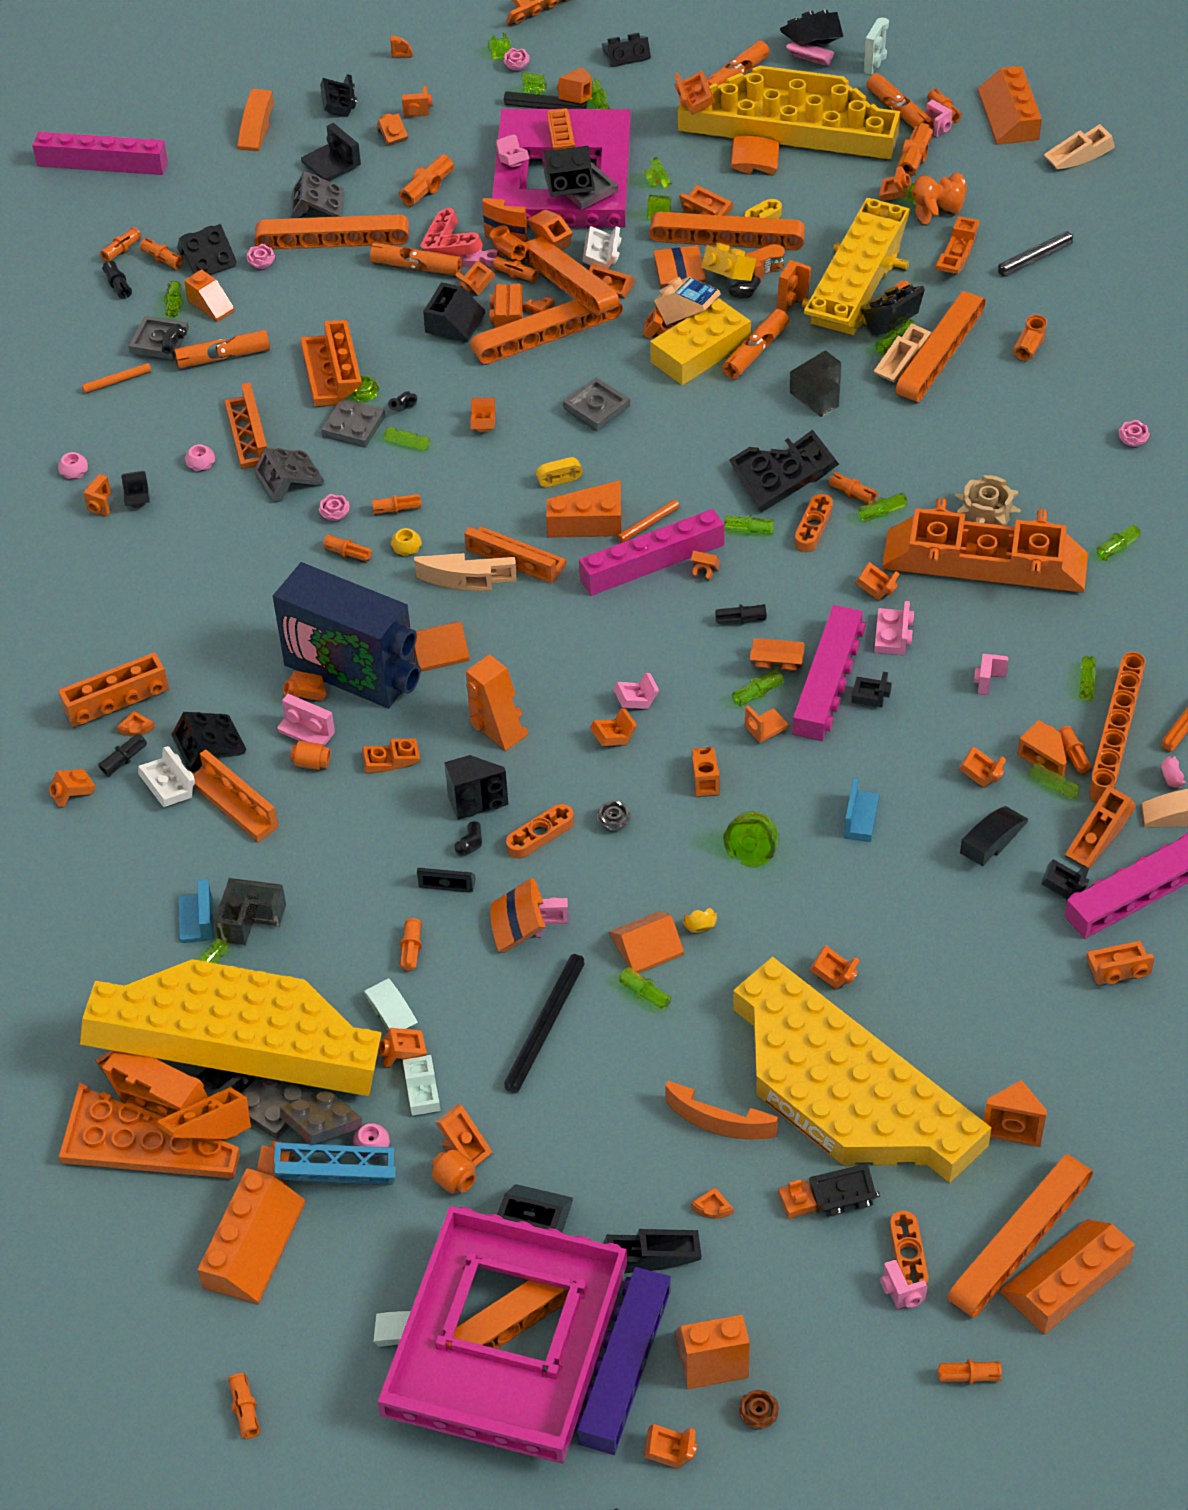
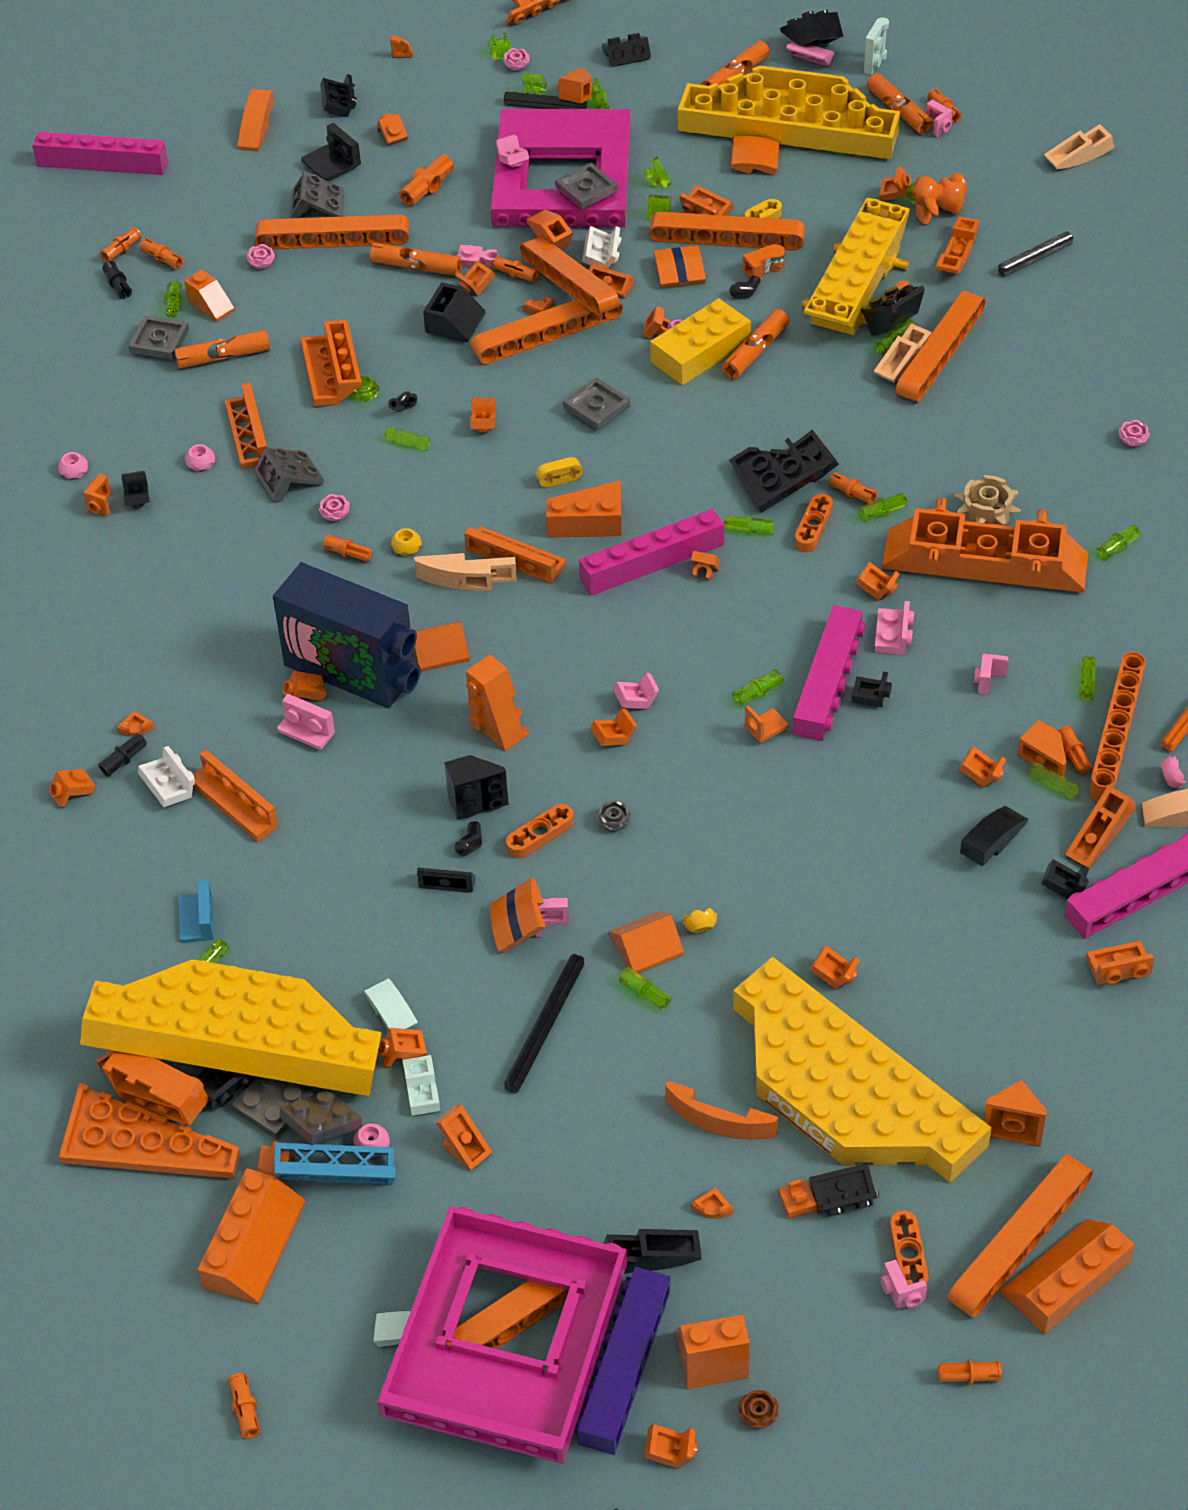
orange brick [58,652,169,728] -> none
orange bar [82,363,151,393] -> none
orange slope [156,1087,251,1139] -> none
black arm [162,324,187,354] -> none
black bracket [171,712,246,771] -> none
black bracket [177,224,237,275] -> none
clear smoke brick [214,878,286,945] -> none
orange brick [290,741,331,770] -> none
flat silver plate [321,398,385,448] -> none
orange slope [361,739,420,773] -> none
orange axle [372,494,422,515] -> none
orange axle [400,918,422,972] -> none
orange bracket [402,86,433,117] -> none
coral beam [421,208,483,256] -> none
orange head [432,1149,476,1194] -> none
orange slope [482,198,528,242] -> none
orange piece [489,225,528,261] -> none
orange brick [490,284,523,328] -> none
black slope [497,1184,573,1232] -> none
black slope [542,145,595,197] -> none
orange slope [547,108,575,150] -> none
orange bar [617,500,679,543] -> none
light nougat slope [654,277,721,325] -> none
orange bracket [674,70,715,115] -> none
orange leg [692,747,720,797] -> none
yellow brick [701,243,757,281] -> none
black axle [715,604,767,624] -> none
clear neon green cylinder [723,811,780,867] -> none
orange bracket [750,638,805,671] -> none
orange bracket [776,260,811,313] -> none
clear smoke brick [789,350,842,417] -> none
dark azure panel [844,777,879,842] -> none
orange piece [897,123,933,177] -> none
orange slope [978,66,1042,144] -> none
orange piece [1013,314,1047,362] -> none

